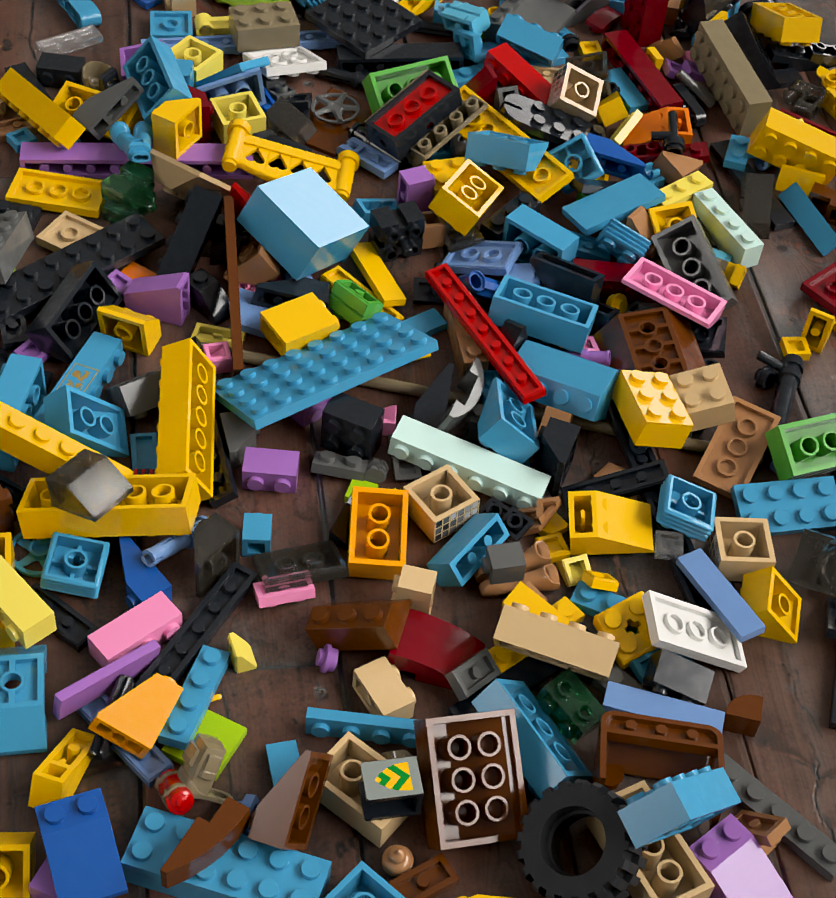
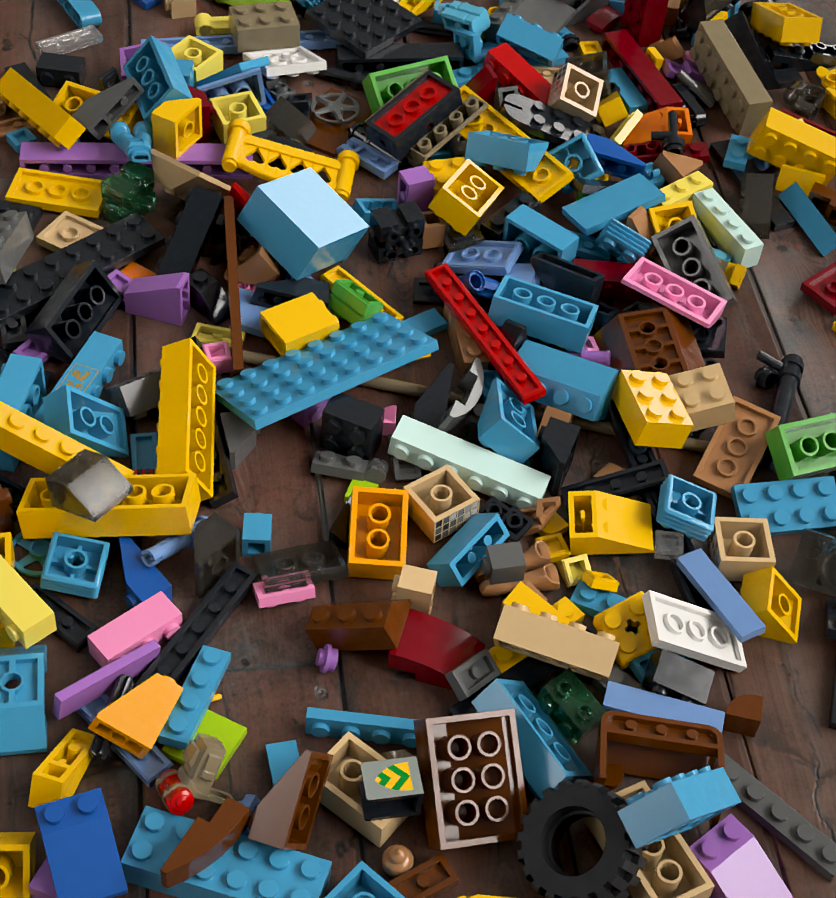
dark tan hair [81,61,111,91] -> none
yellow slope [97,305,162,357] -> none
dark azure plate [150,11,193,38] -> none
light yellow slope [228,632,257,674] -> none
medium lavender brick [242,447,300,494] -> none
yellow tile [350,242,406,307] -> none
tan brick [352,656,416,719] -> none
yellow plate [606,293,628,314] -> none
medium nougat slope [734,810,791,855] -> none
yellow plate [779,336,811,361] -> none
yellow slope [801,308,836,354] -> none

